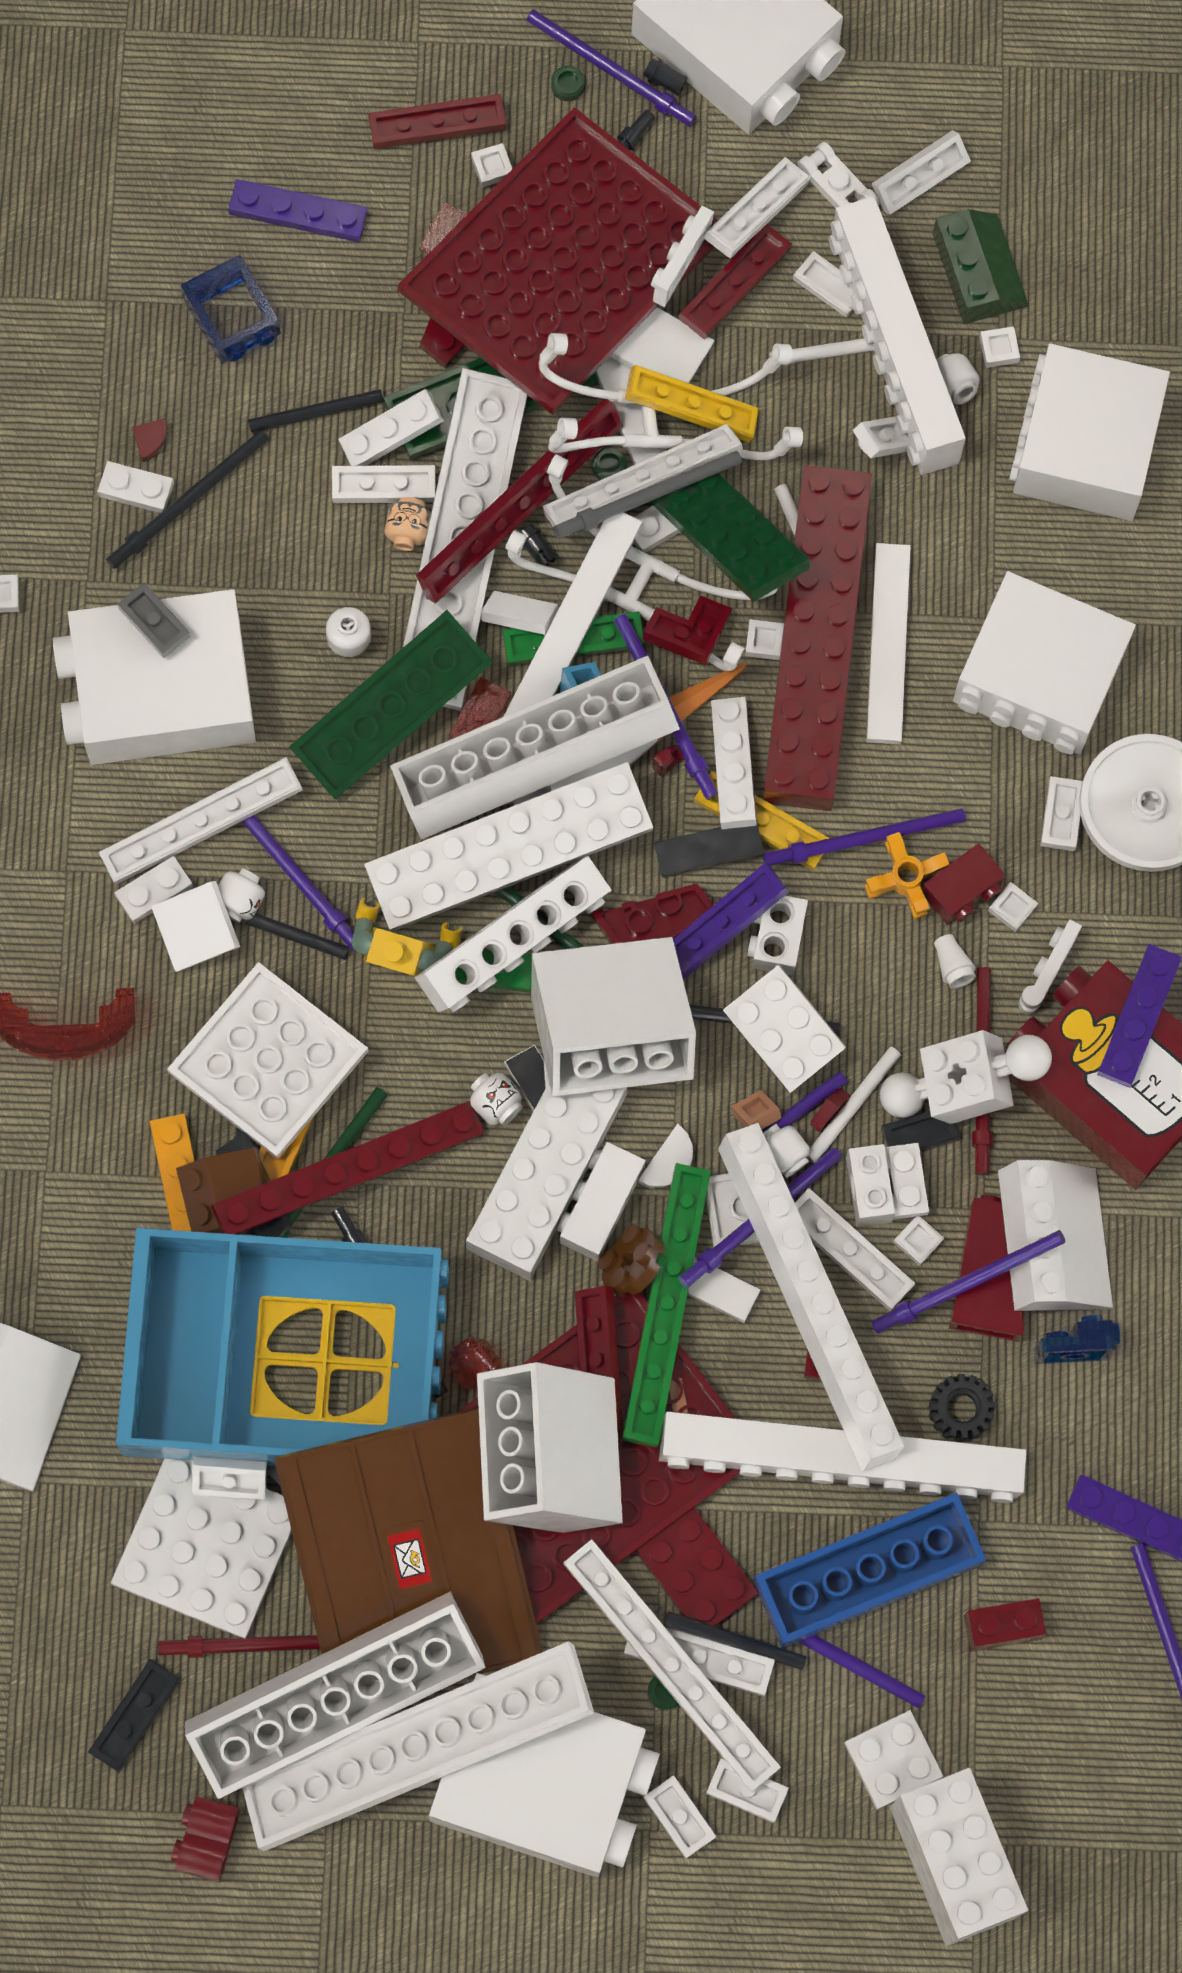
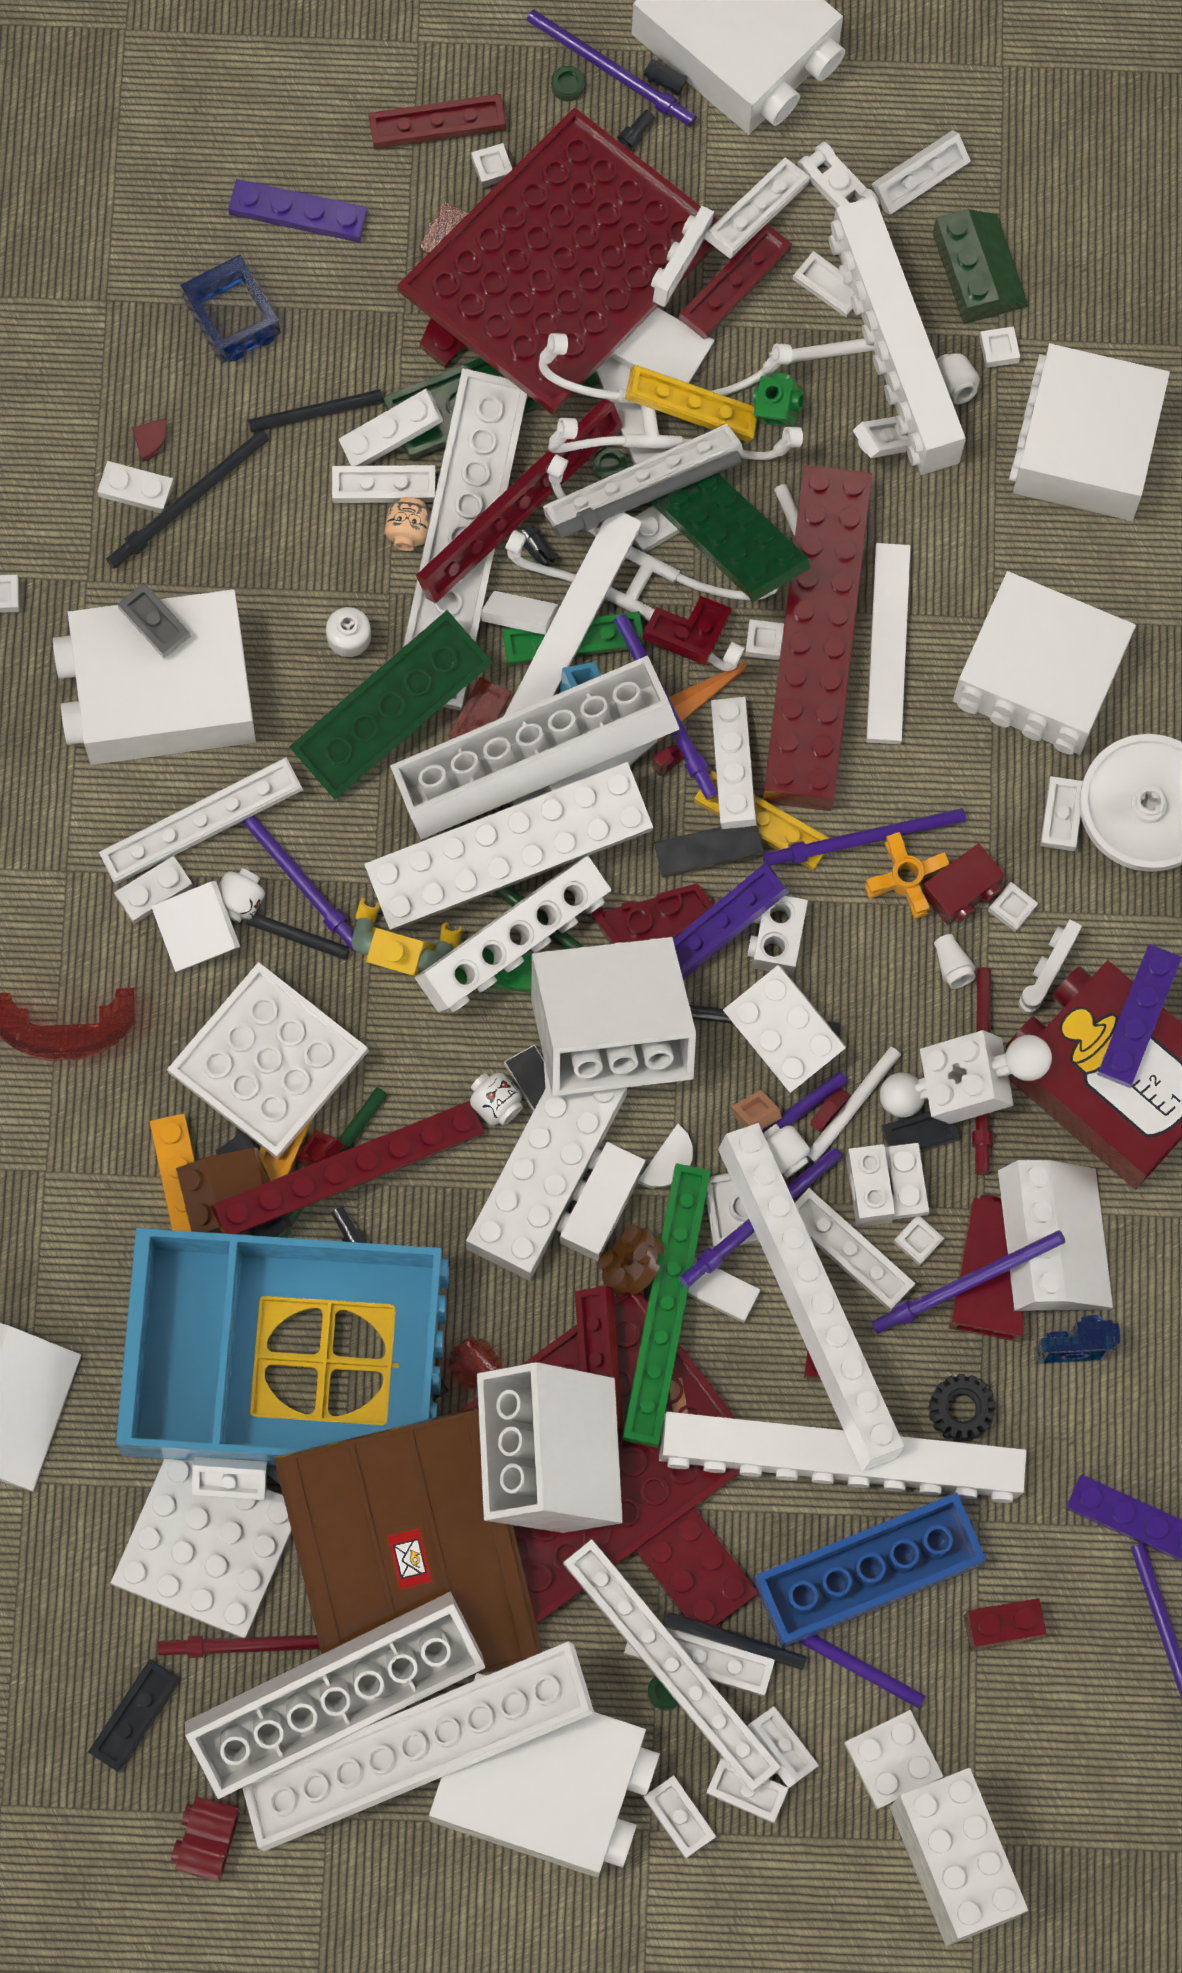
none -> dark red tile [296,1130,344,1166]
none -> white plate [747,1707,819,1788]
none -> green brick [753,373,805,427]

